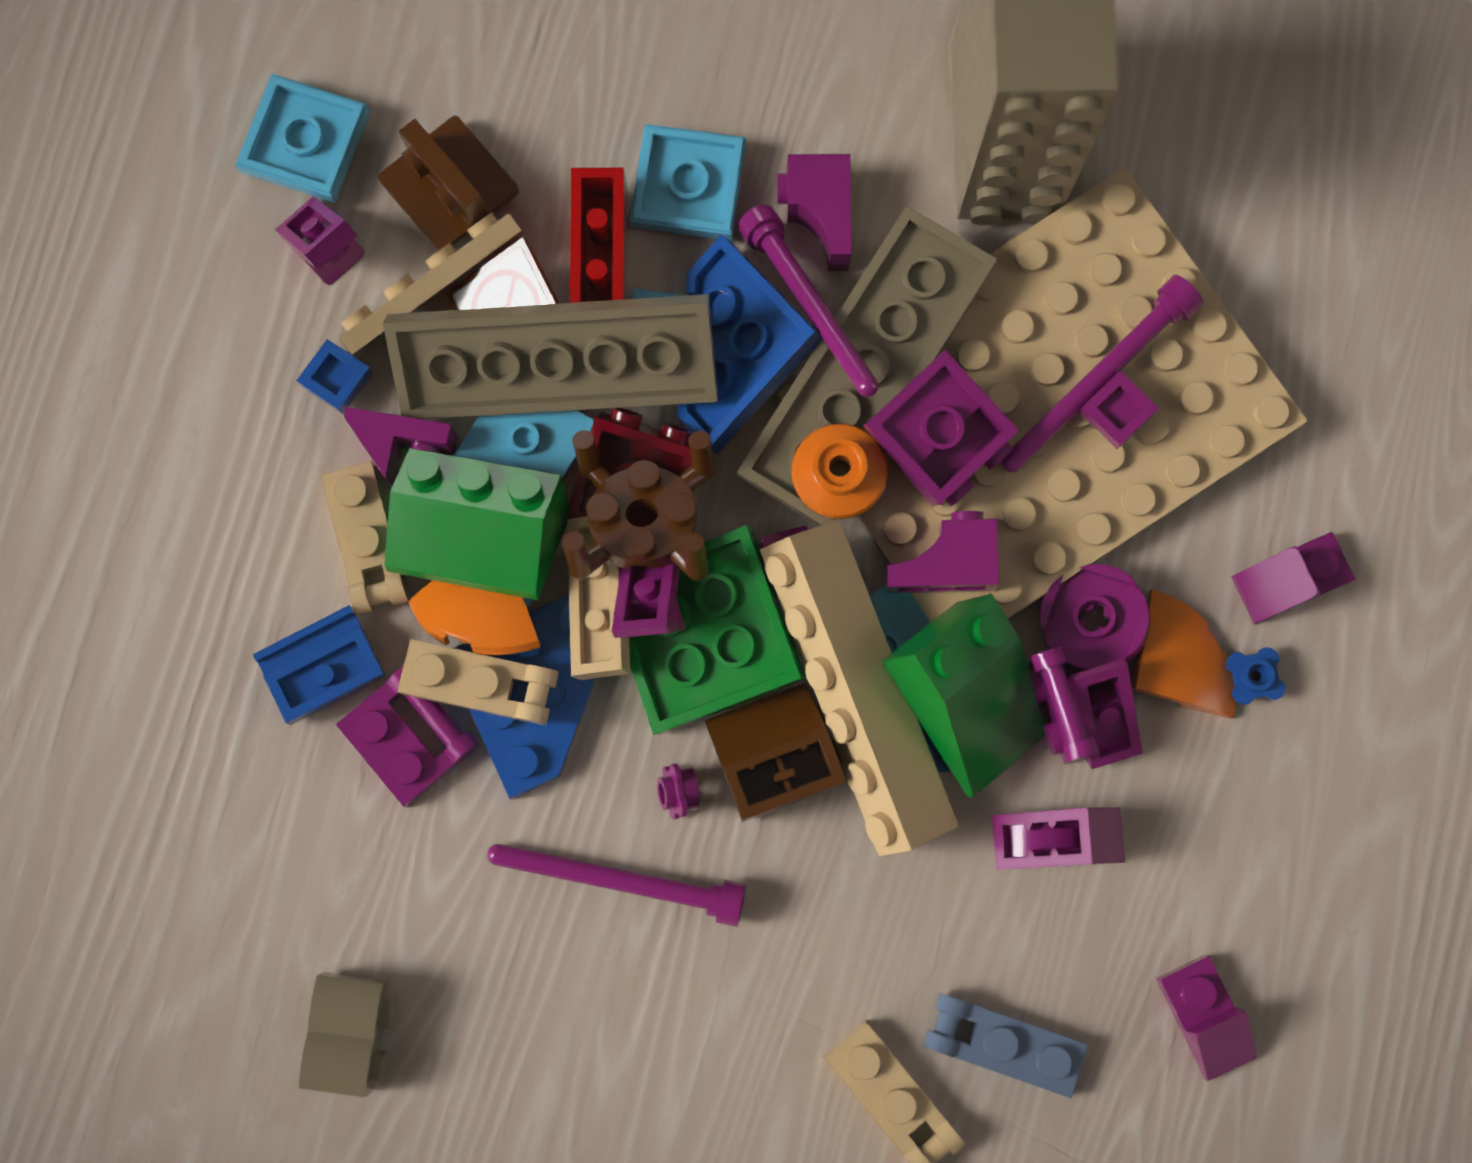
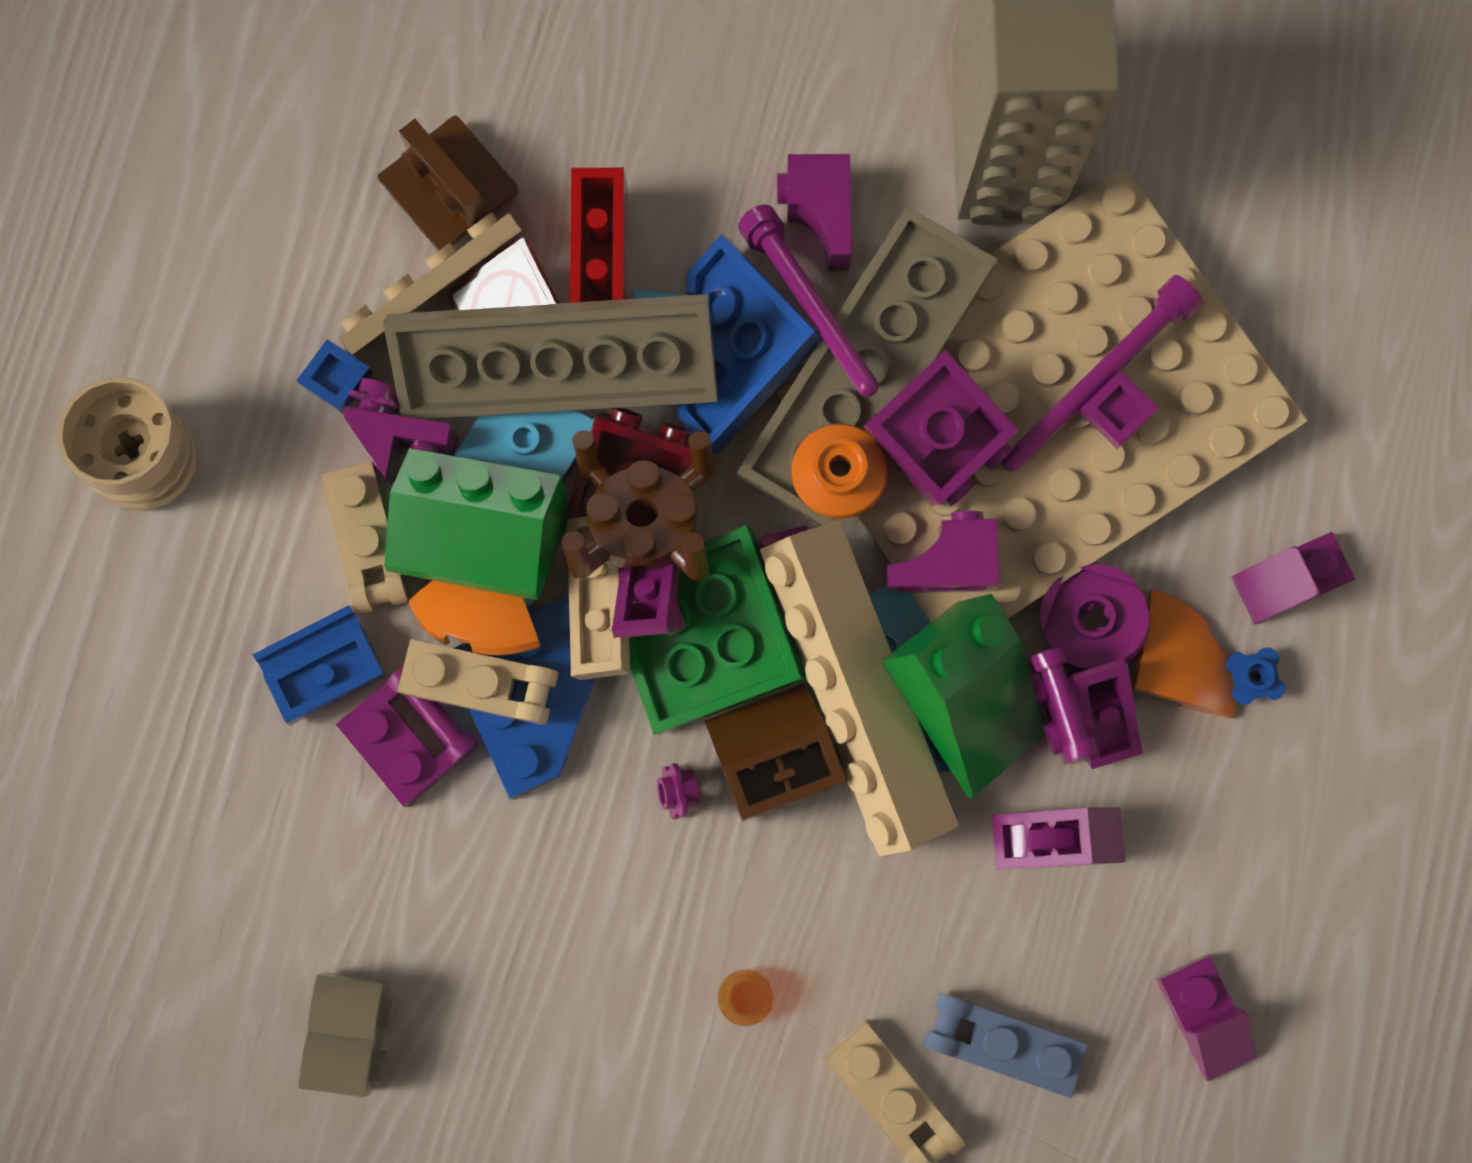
medium azure plate [235,74,371,203] -> none
magenta slope [275,196,365,285] -> none
magenta piece [487,844,746,927] -> none
medium azure plate [629,124,747,241] -> none
none -> tan wheel [57,377,197,511]
none -> magenta plate [348,378,401,414]
none -> clear orange plate [718,970,773,1026]

